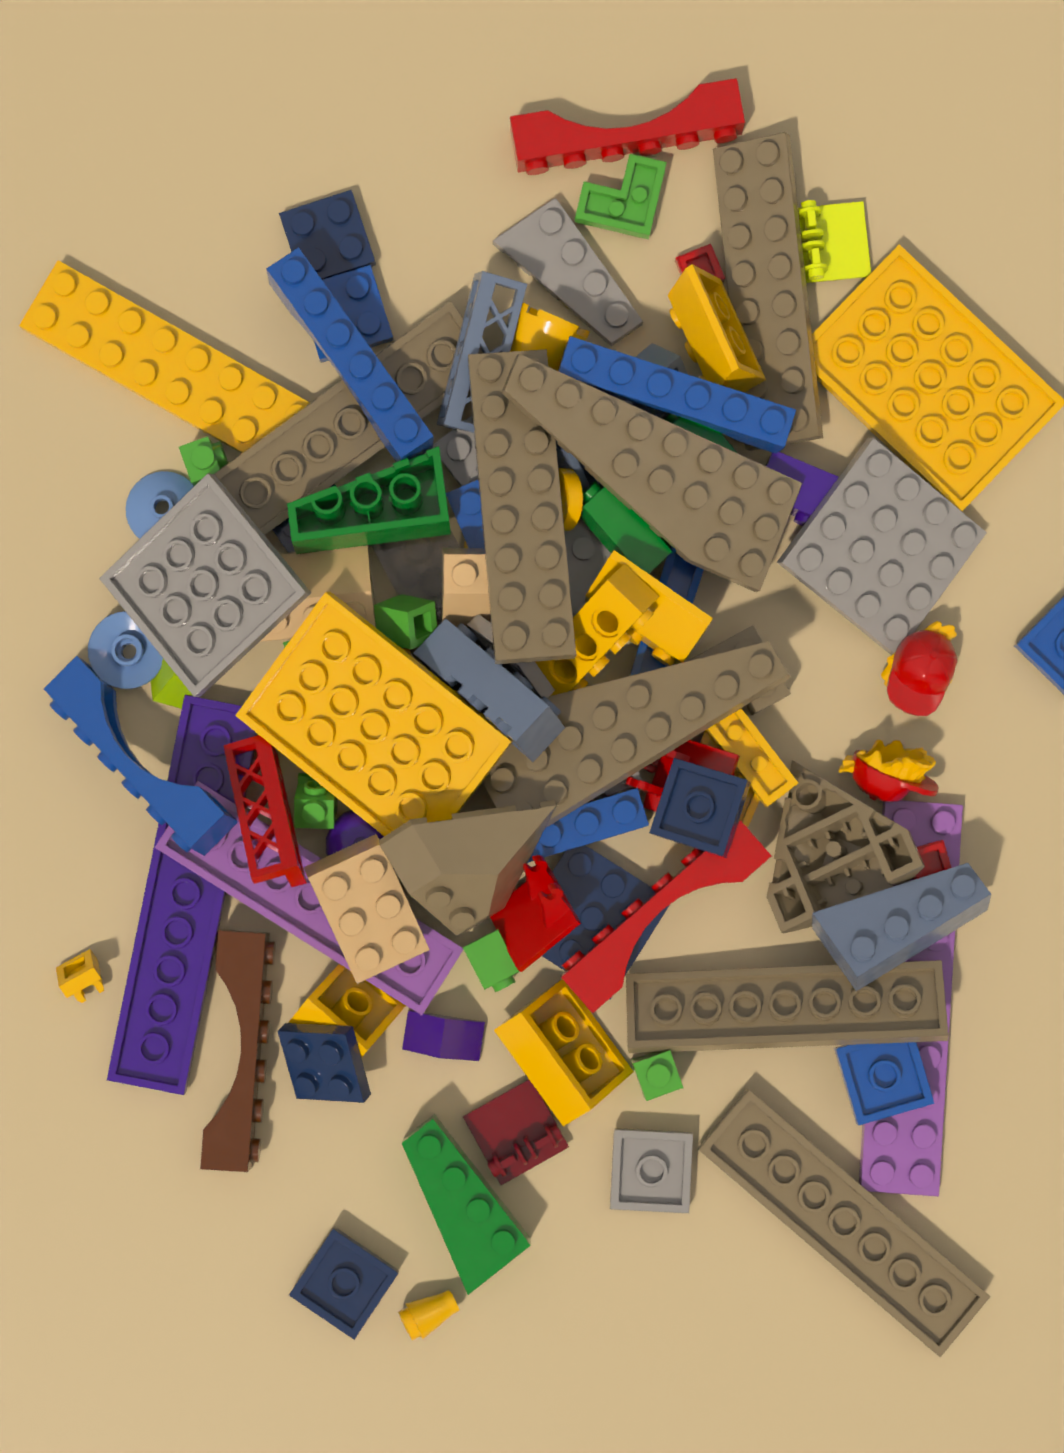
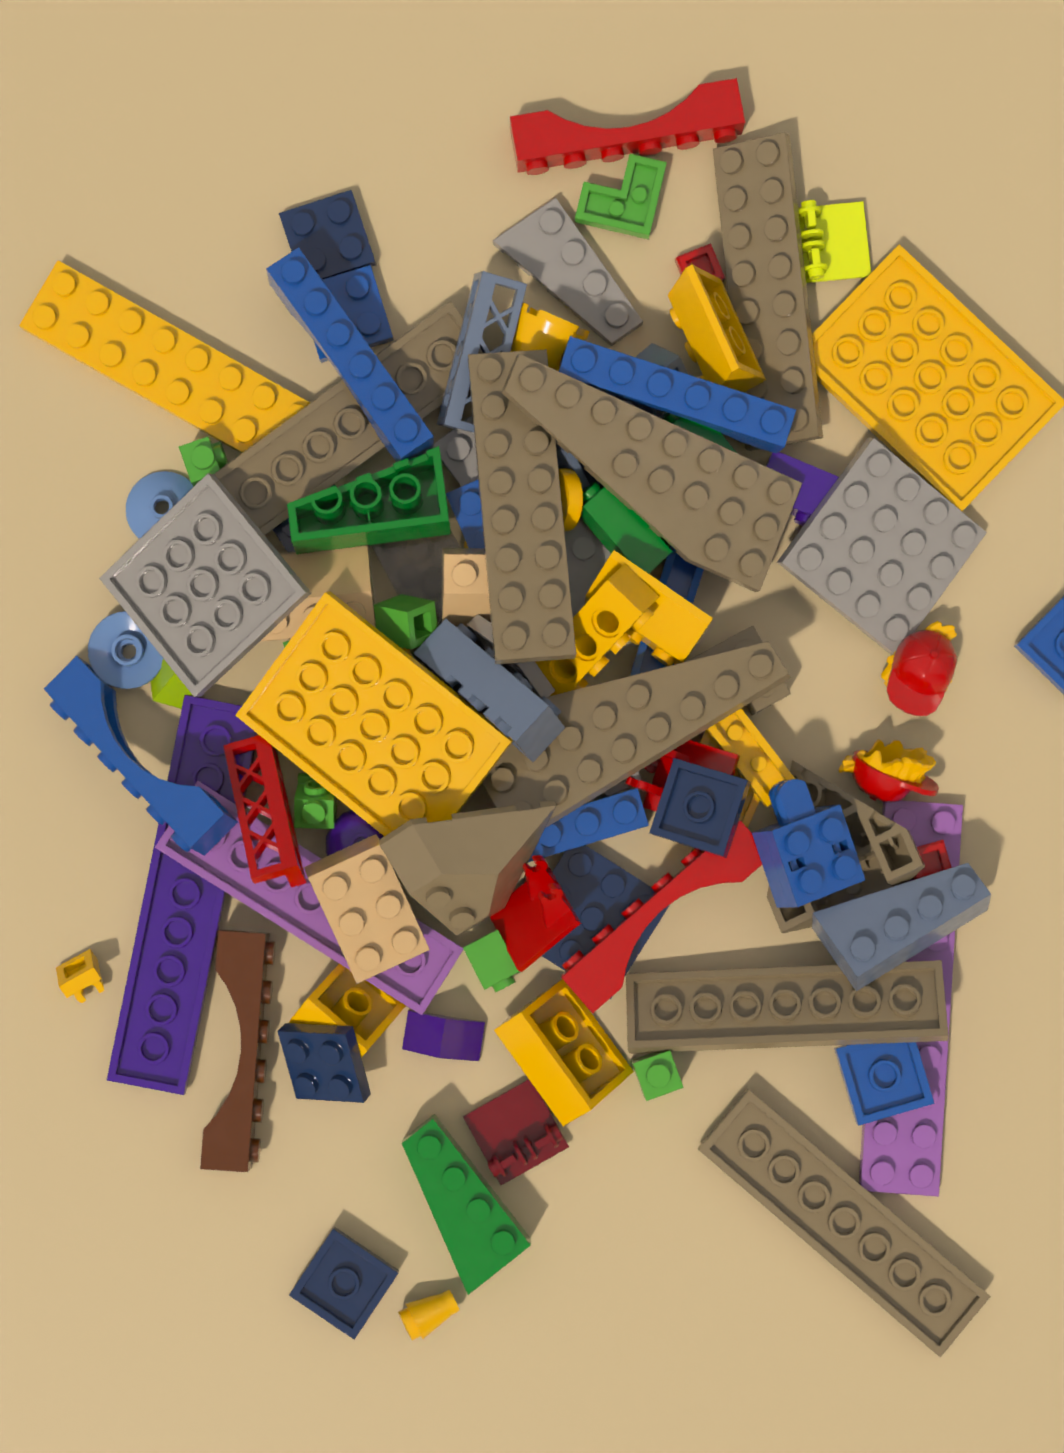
light grey plate [610,1128,693,1213] -> none
none -> blue brick [752,779,865,908]

